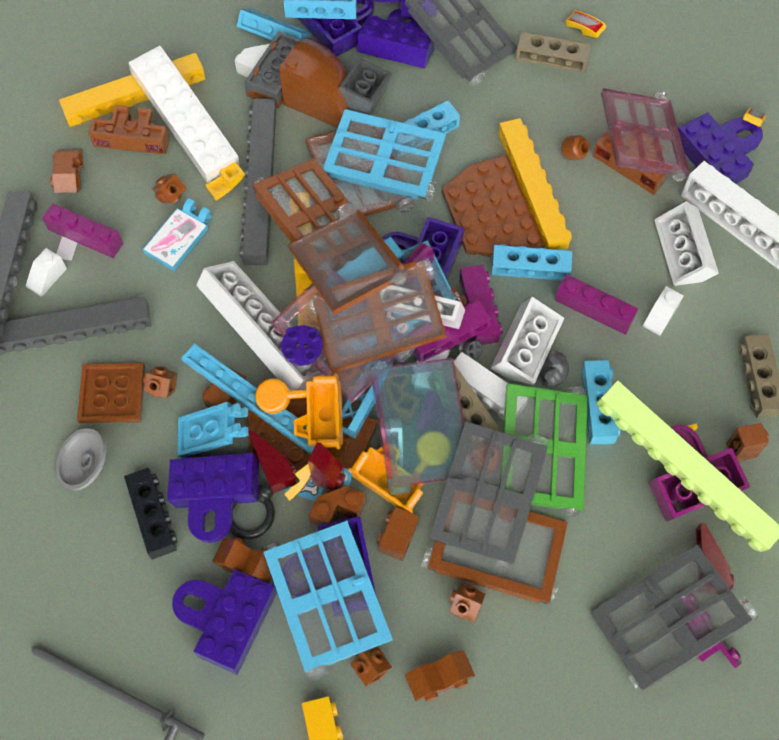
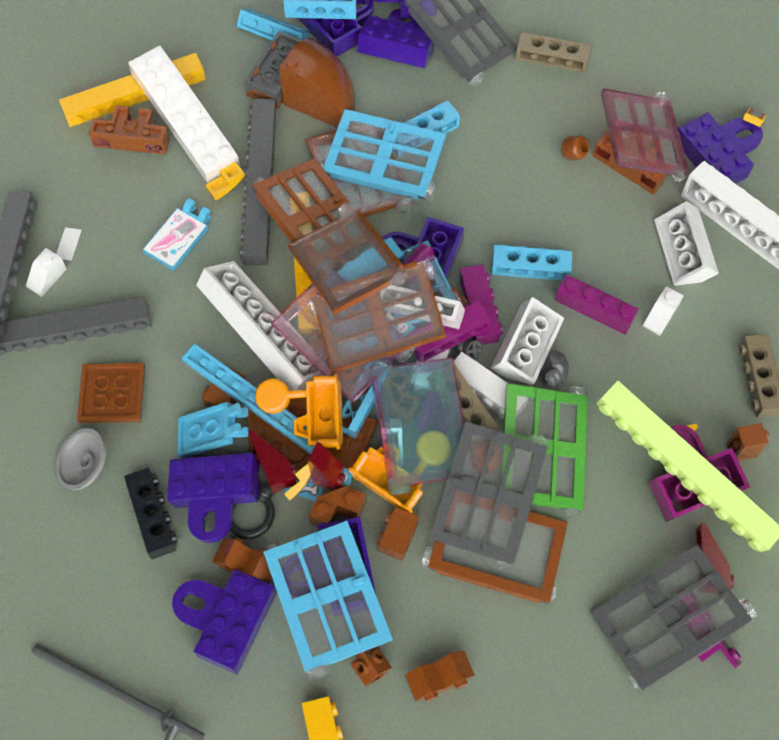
magenta brick [42,203,123,258] -> none
dark orange brick [50,149,84,193] -> none
dark orange brick [143,366,178,398] -> none
dark orange brick [152,174,187,204] -> none
white slope [235,44,269,77] -> none
dark purple plate [281,325,323,366] -> none
dark grey slope [339,58,392,115] -> none
dark orange plate [442,155,545,257] -> none
dark orange brick [449,583,486,622] -> none
yellow brick [498,118,572,250] -> none
slope [565,10,606,38] -> none
medium azure brick [581,360,621,445] -> none

